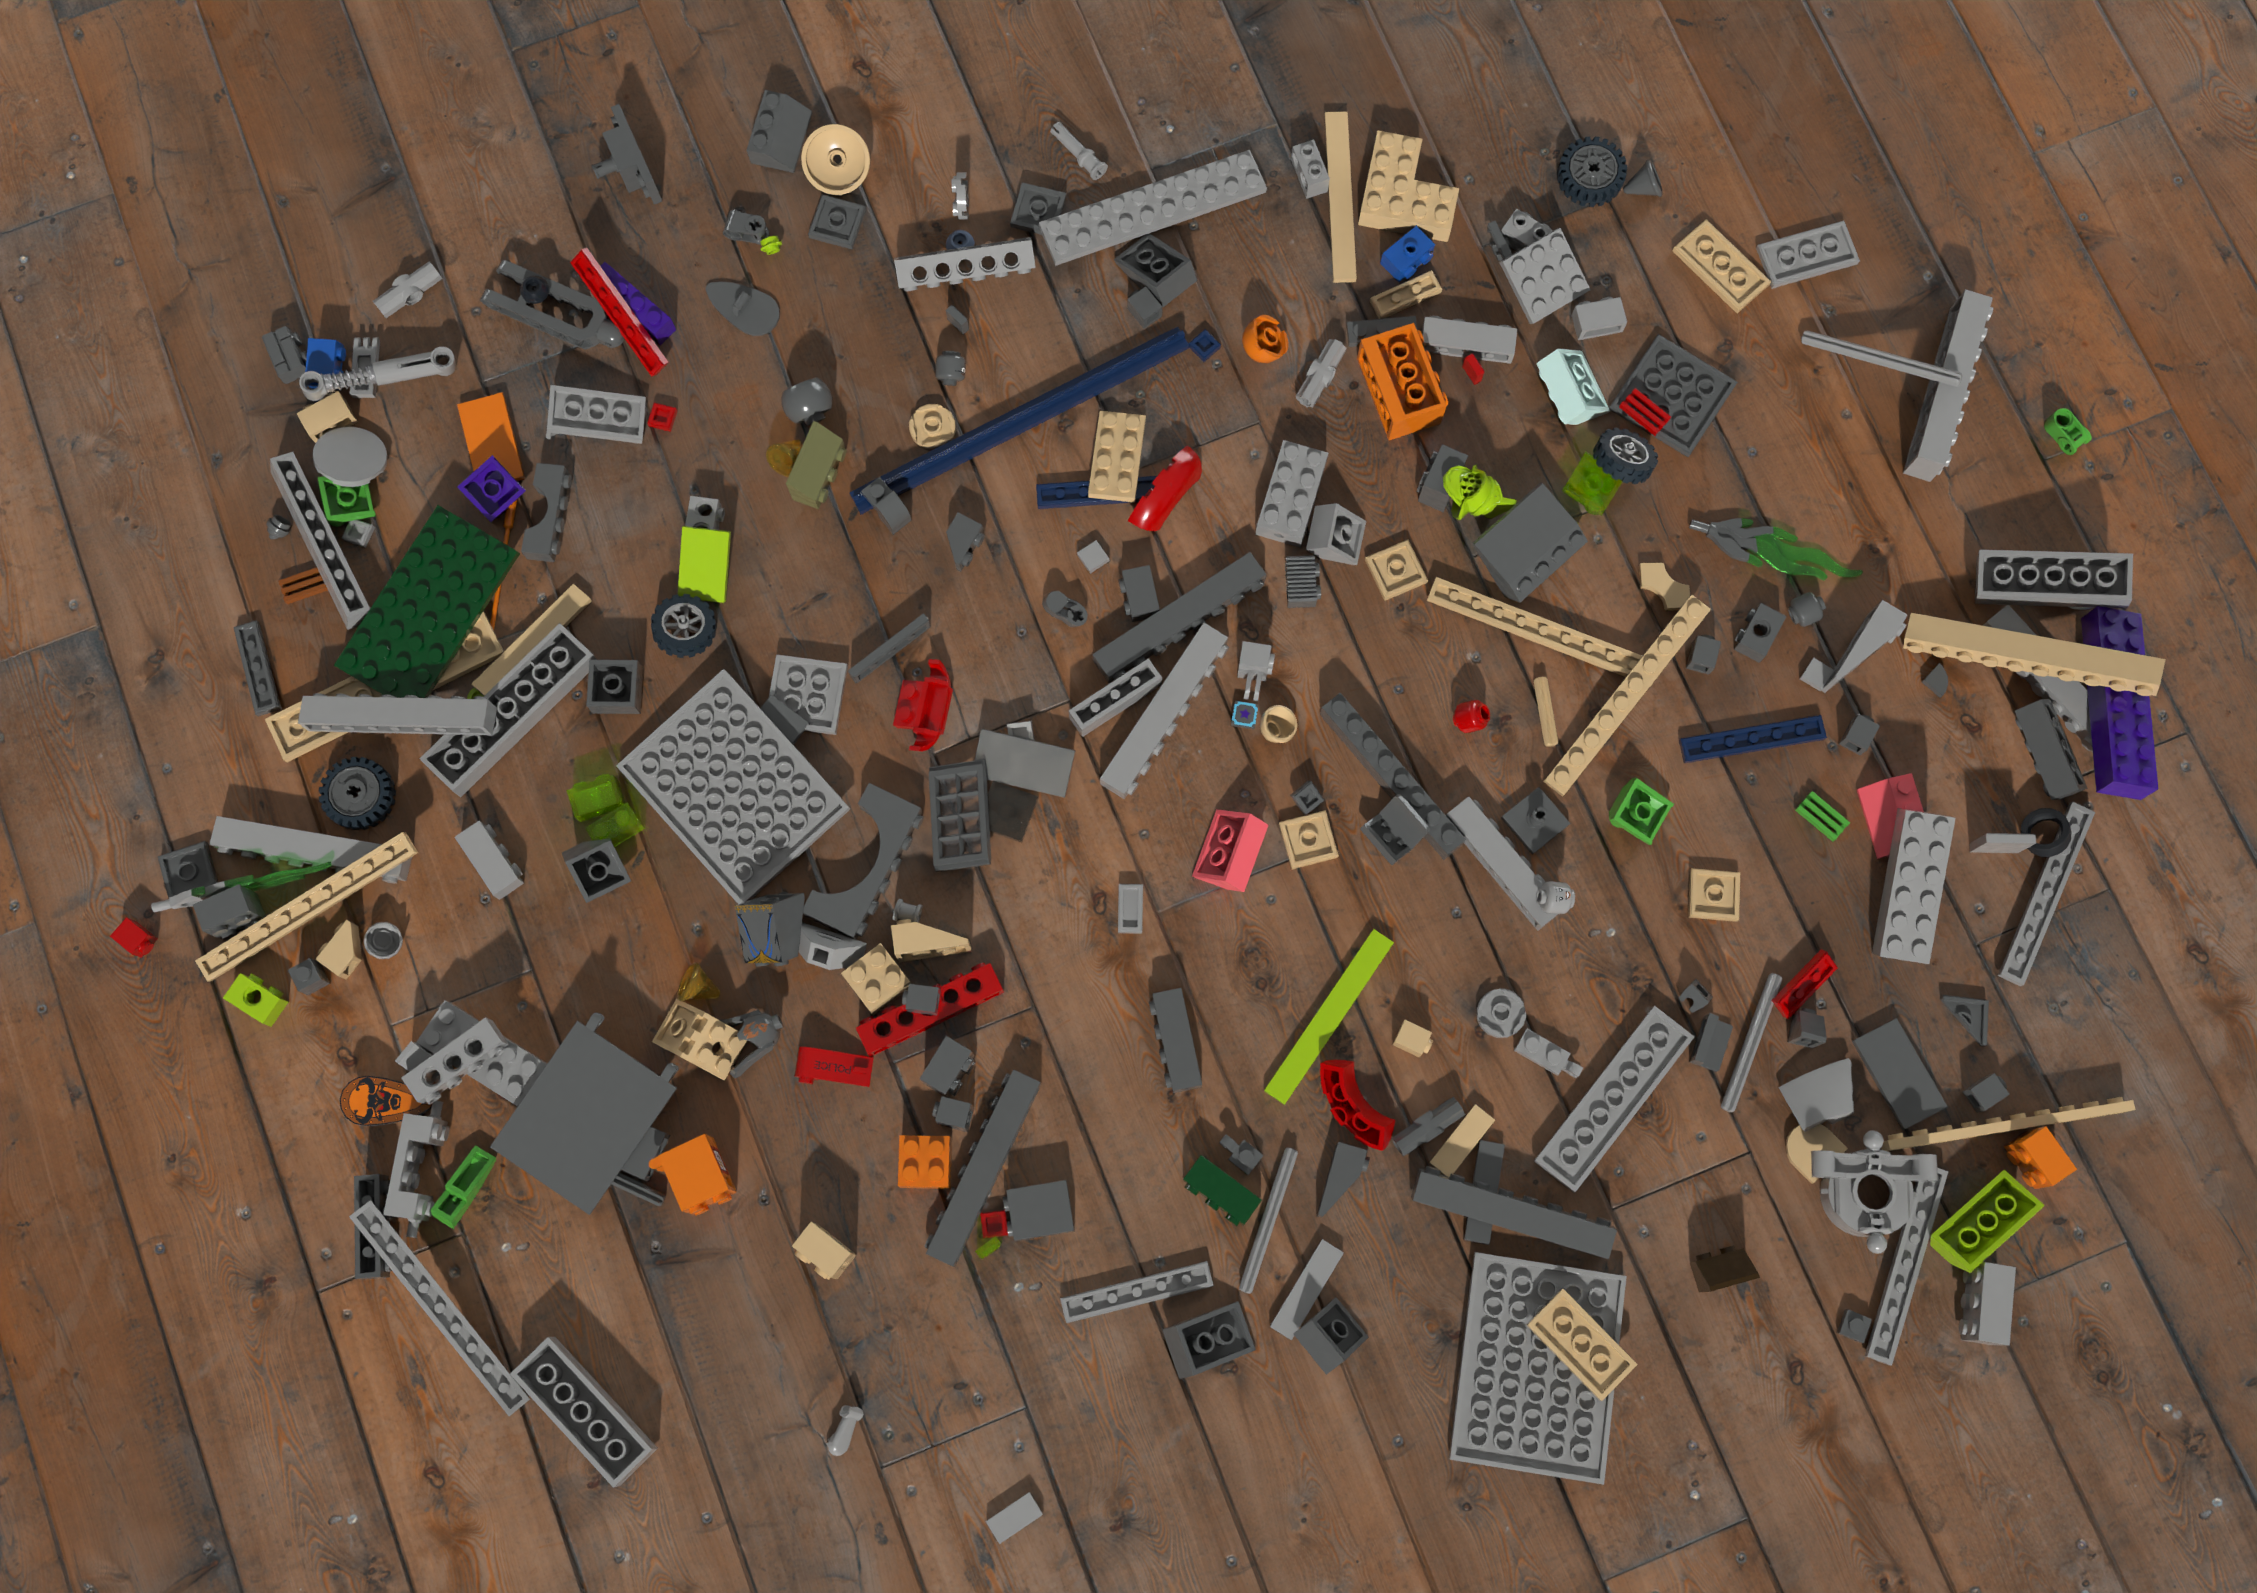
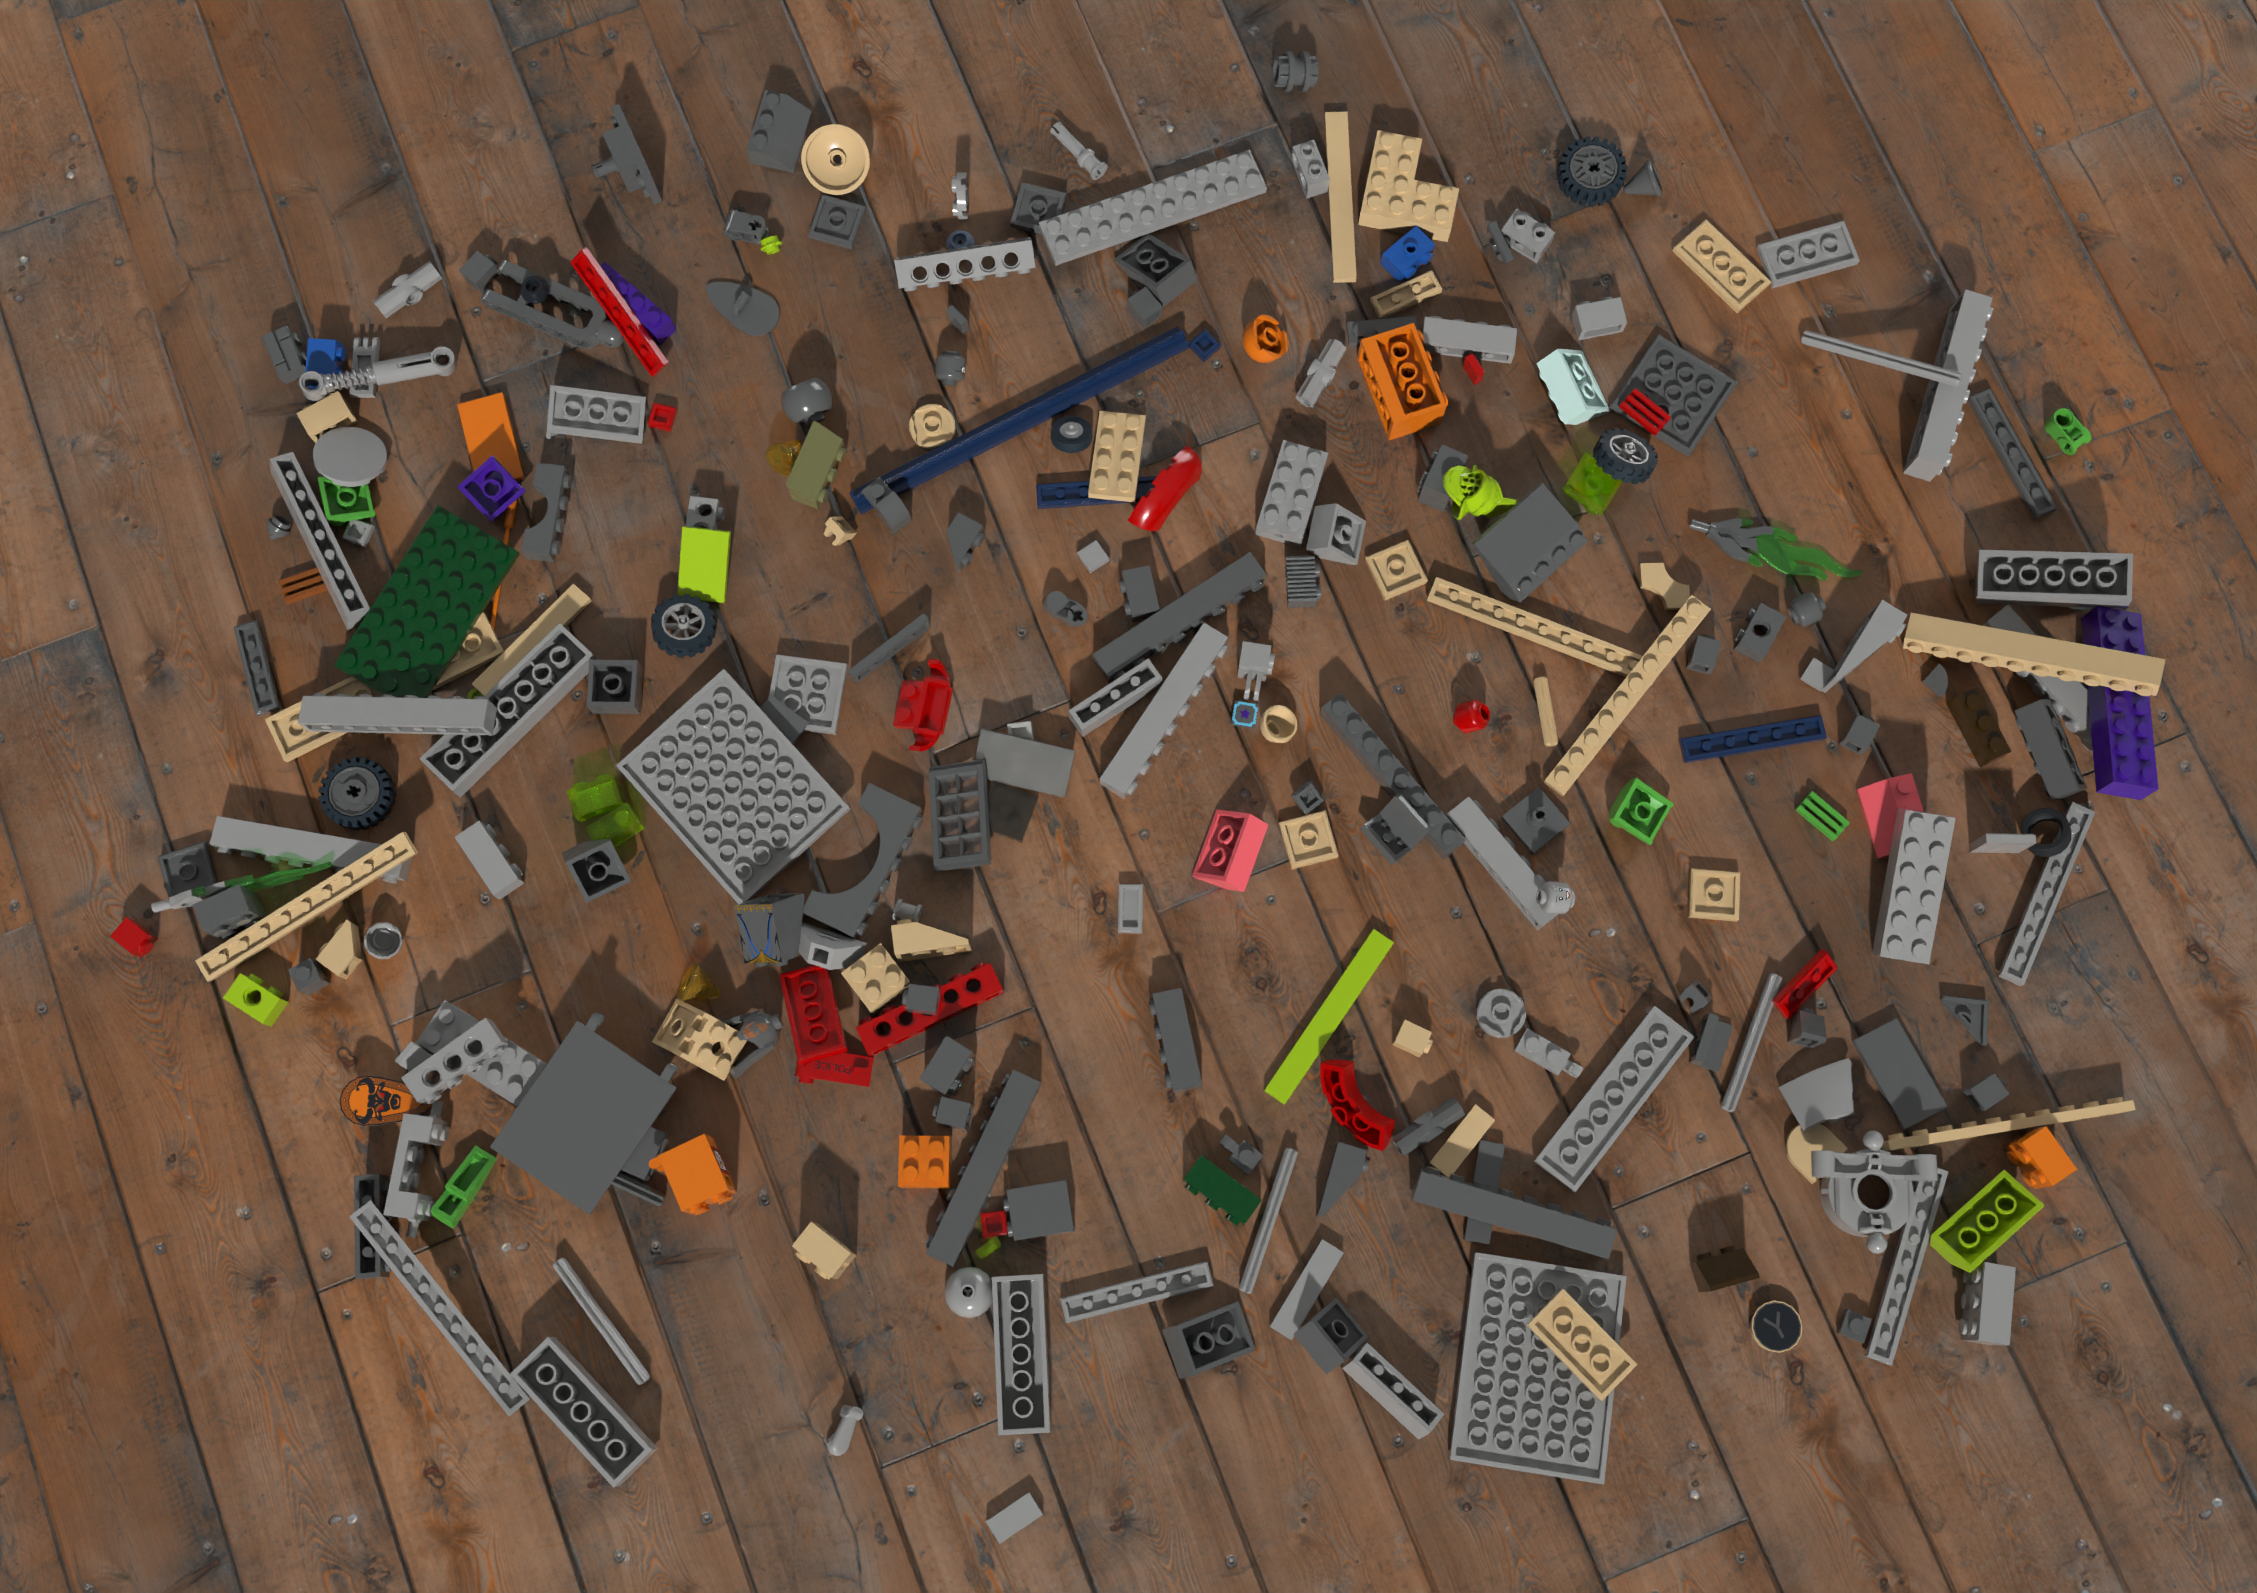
light grey plate [1499,228,1590,324] -> none
none -> dark grey brick [459,250,499,293]
none -> light grey axle [553,1258,650,1385]
none -> red tile [779,965,848,1065]
none -> tan tile [824,516,857,546]
none -> light grey cylinder [944,1266,993,1318]
none -> light grey brick [992,1274,1051,1435]
none -> black wheel [1051,416,1093,453]
none -> dark grey piece [1272,51,1319,92]
none -> light grey brick [1342,1343,1444,1440]
none -> black tile [1750,1301,1802,1353]
none -> dark brown brick [1947,687,2012,768]
none -> dark grey tile [1967,388,2057,520]

